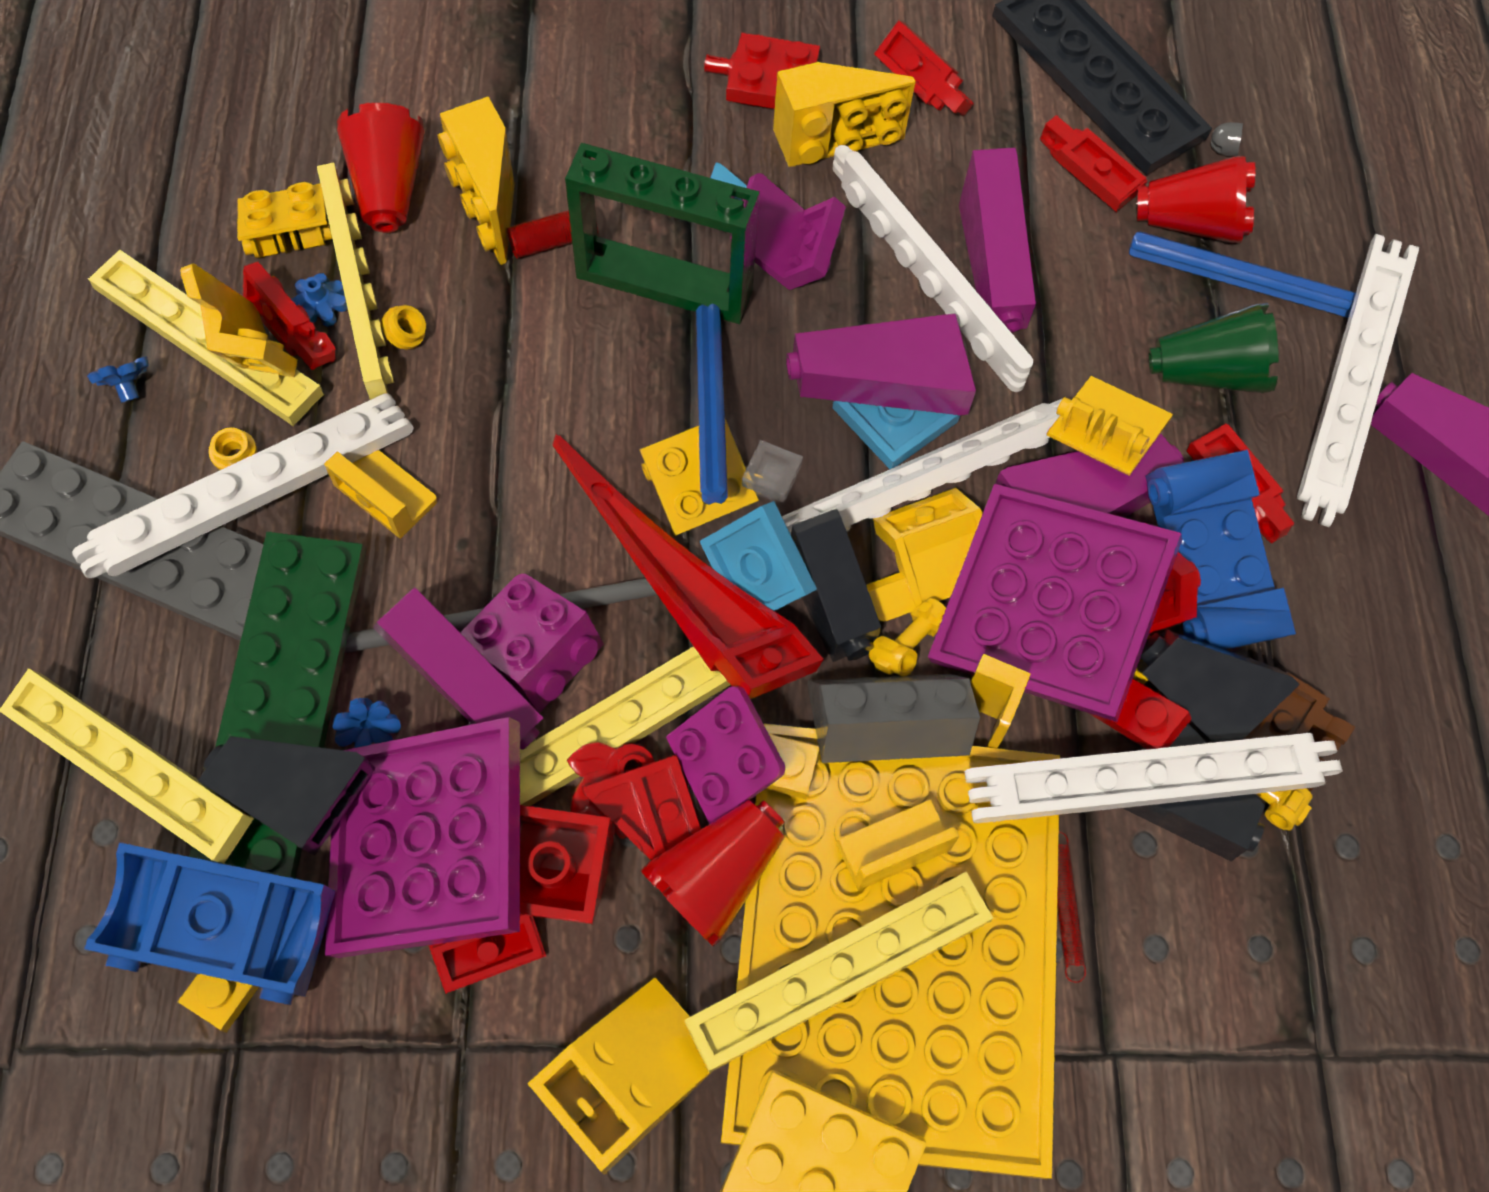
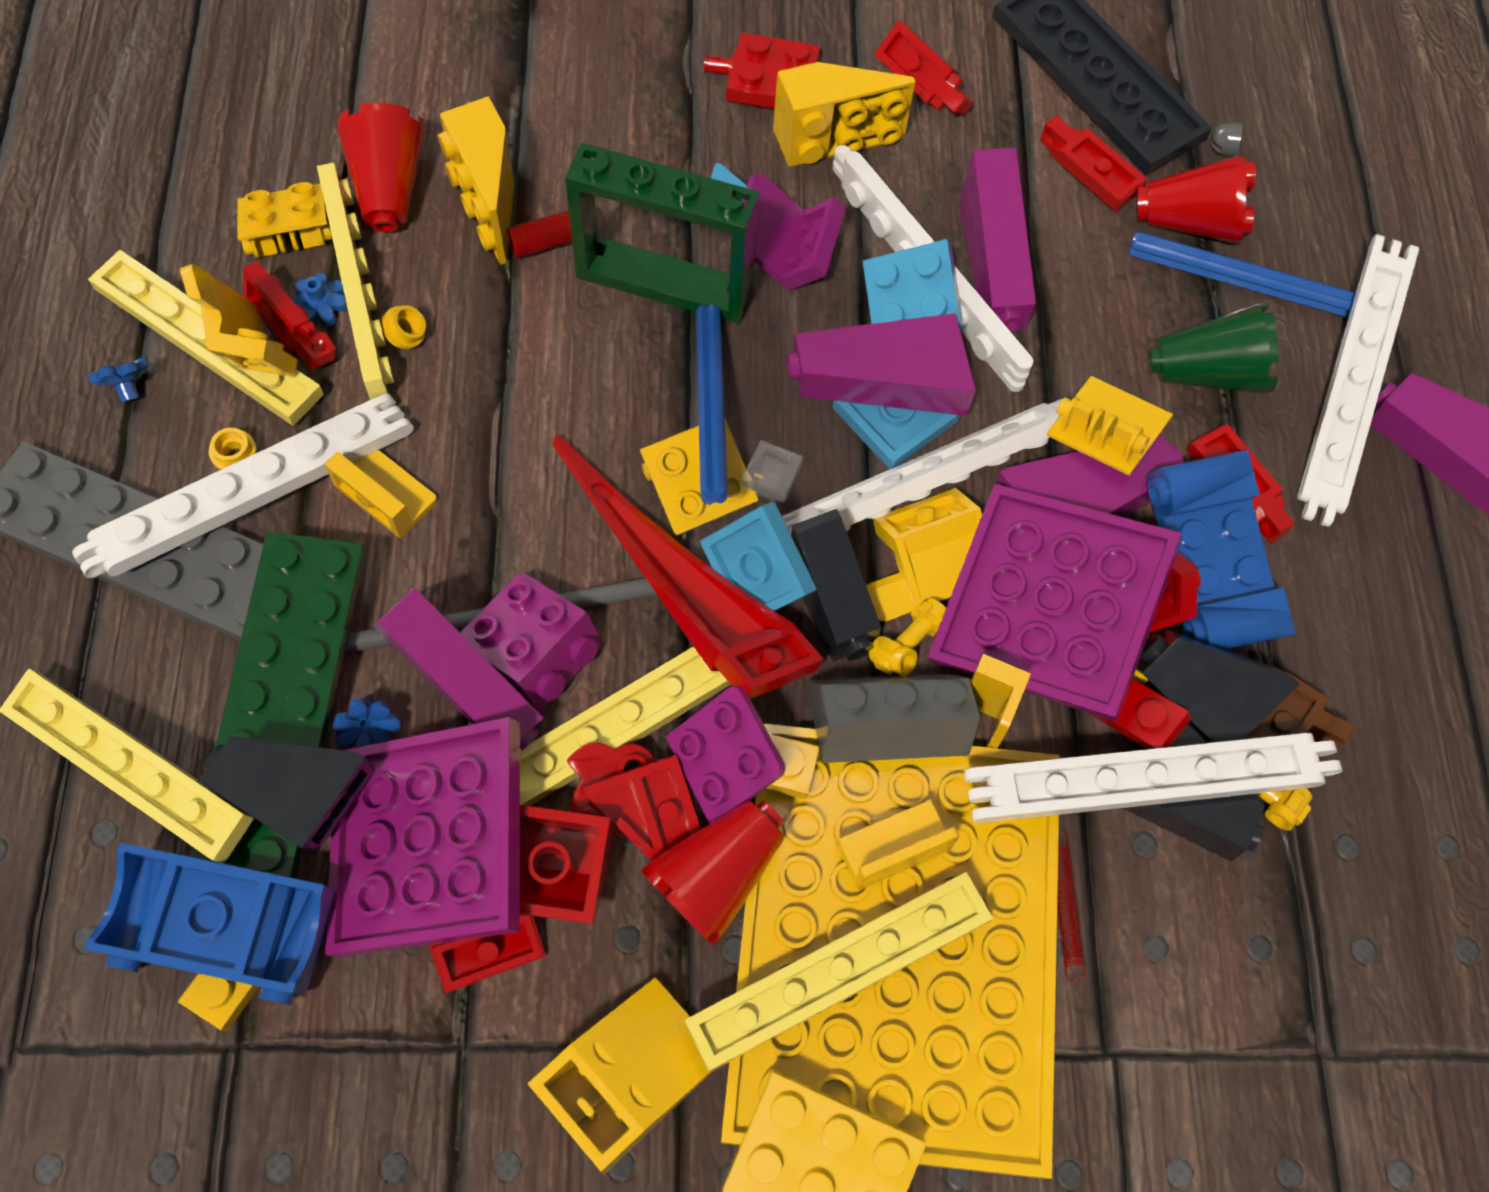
none -> dark azure plate [863,239,964,329]

